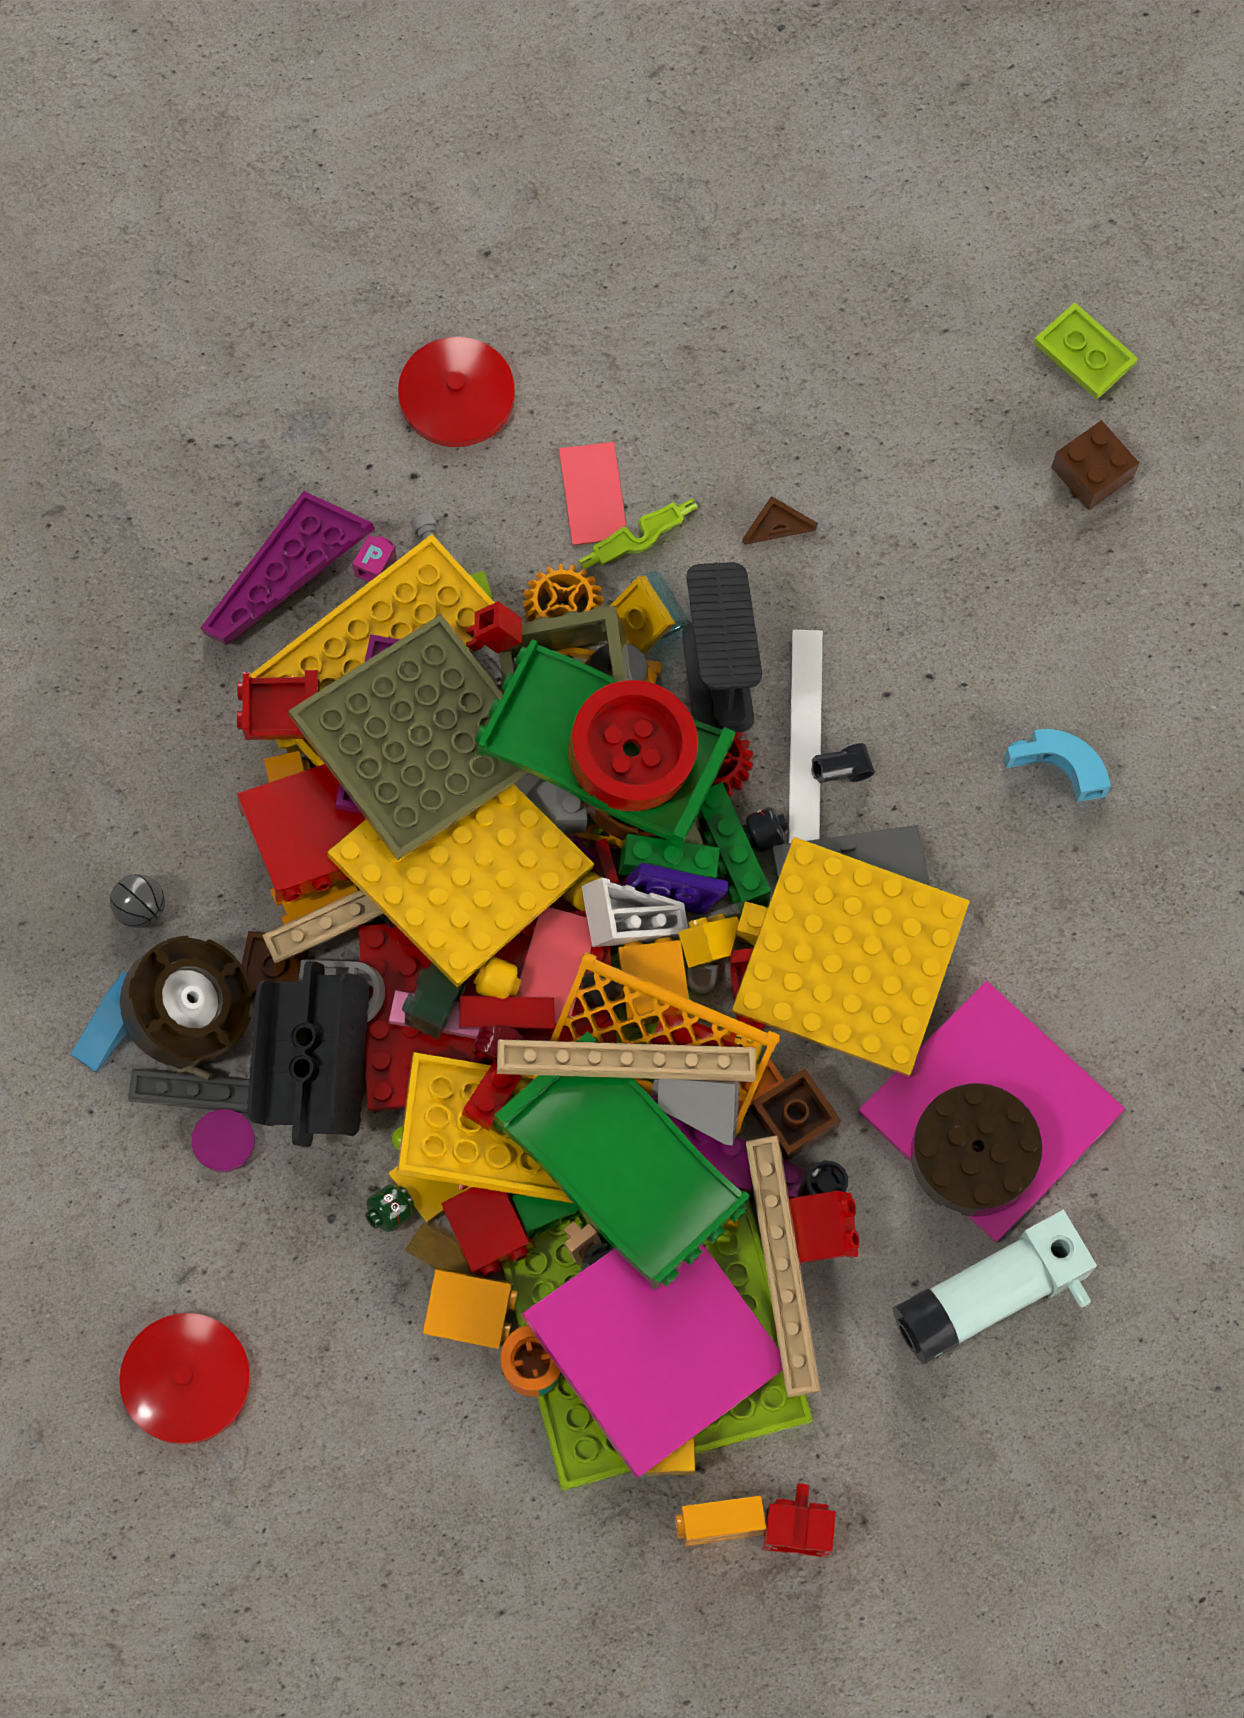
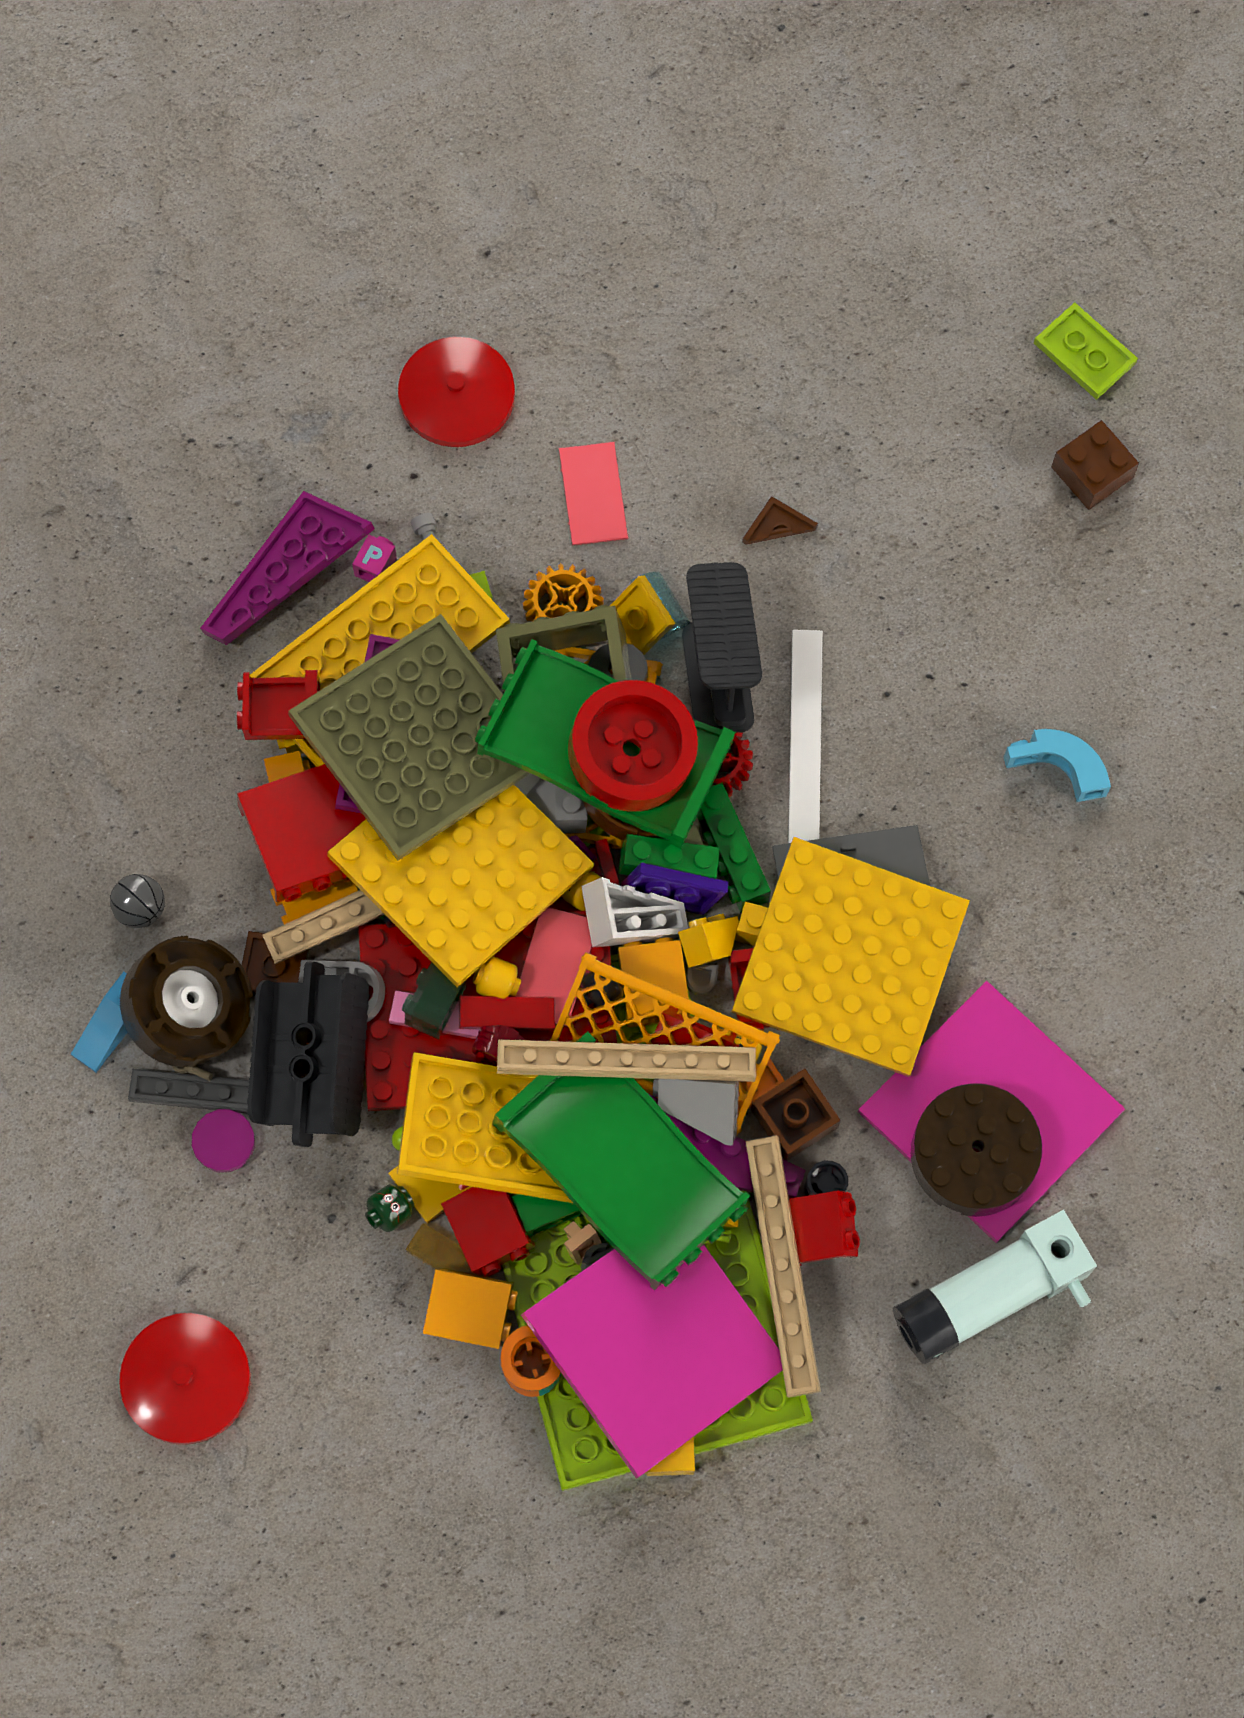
red plate [461,1060,522,1131] -> none
red brick [466,601,522,654] -> none
lime piece [577,498,698,569] -> none
light orange brick [675,1496,766,1546] -> none
black head [742,807,790,852] -> none
red brick [762,1483,836,1558] -> none
black piece [811,743,875,783] -> none

